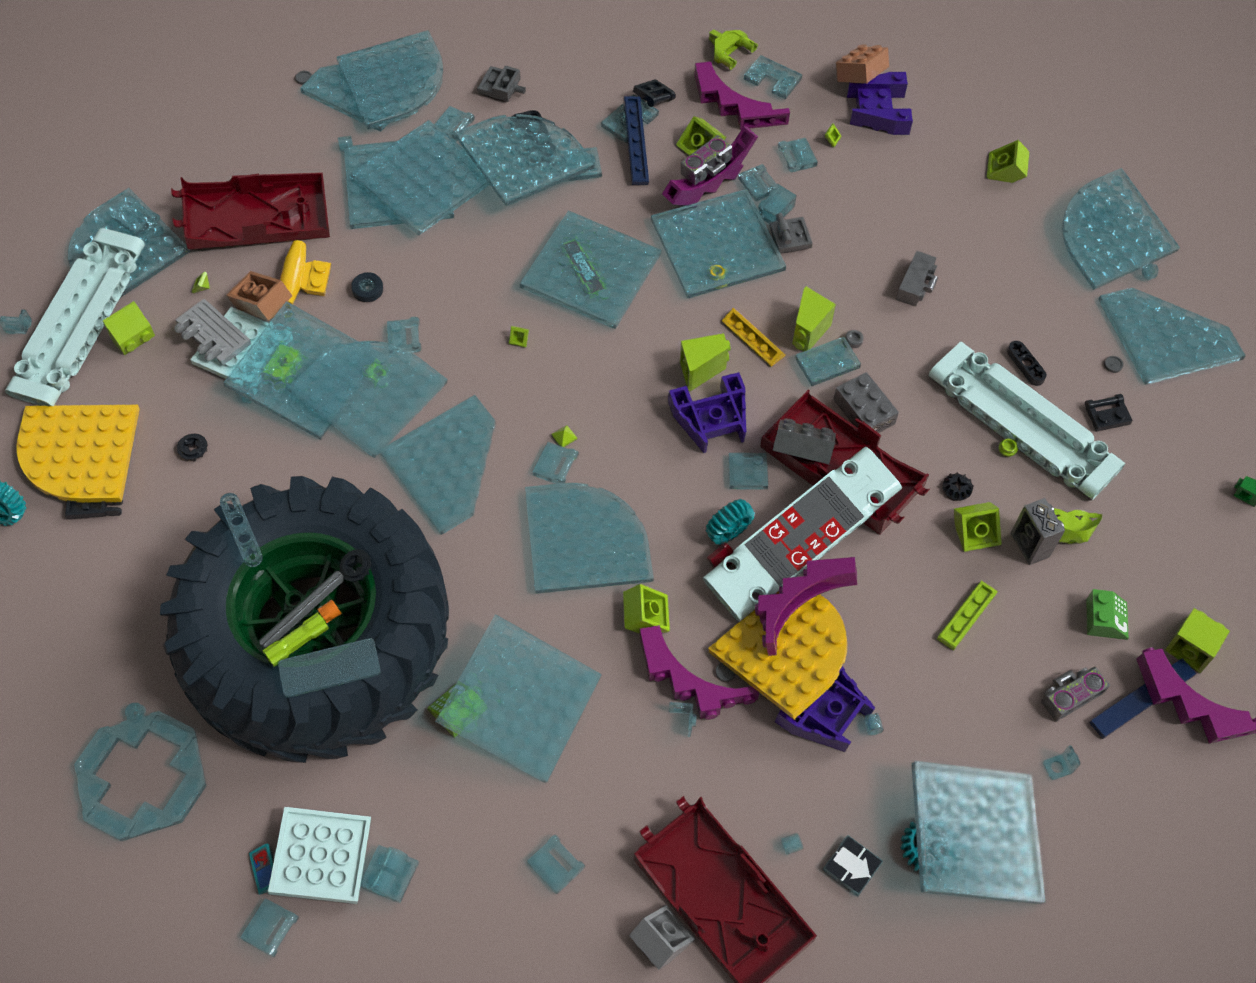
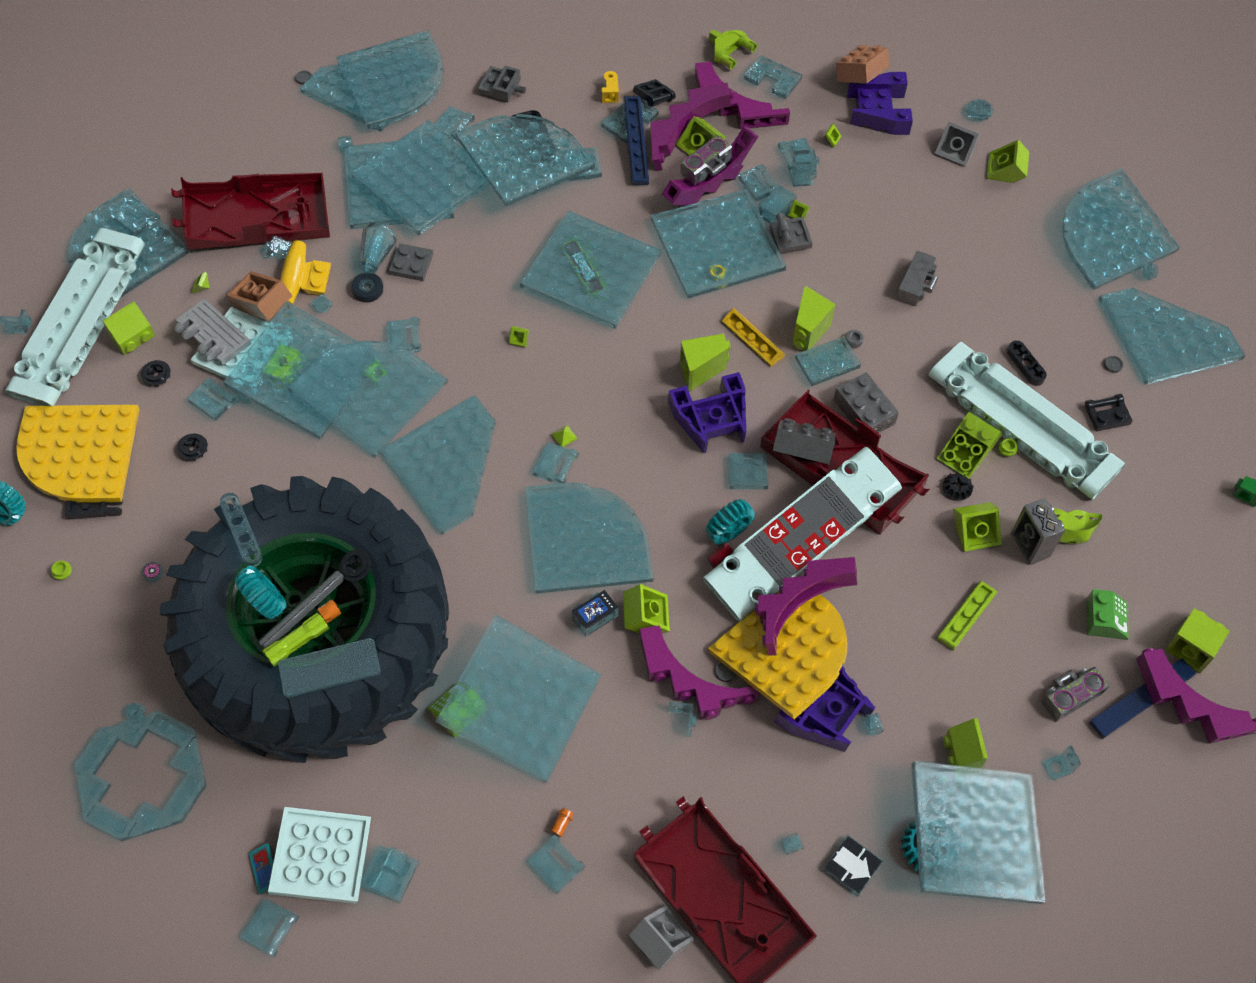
none -> lime plate [51,560,72,580]
none -> black gear [141,360,171,387]
none -> tile [142,562,164,582]
none -> clear light blue plate [187,378,239,421]
none -> teal gear [235,565,287,619]
none -> clear light blue bracket [263,236,292,260]
none -> clear light blue plate [311,294,333,313]
none -> clear light blue cone [360,223,397,274]
none -> dark grey plate [389,243,433,281]
none -> orange pin [550,808,573,838]
none -> brick [572,590,619,637]
none -> yellow leg [602,71,619,103]
none -> magenta arch [651,82,734,171]
none -> lime slope [788,200,810,220]
none -> clear light blue brick [790,149,819,187]
none -> light grey slope [935,121,982,166]
none -> lime slope [937,412,1002,479]
none -> lime slope [943,718,988,775]
none -> clear light blue gear [966,99,993,121]

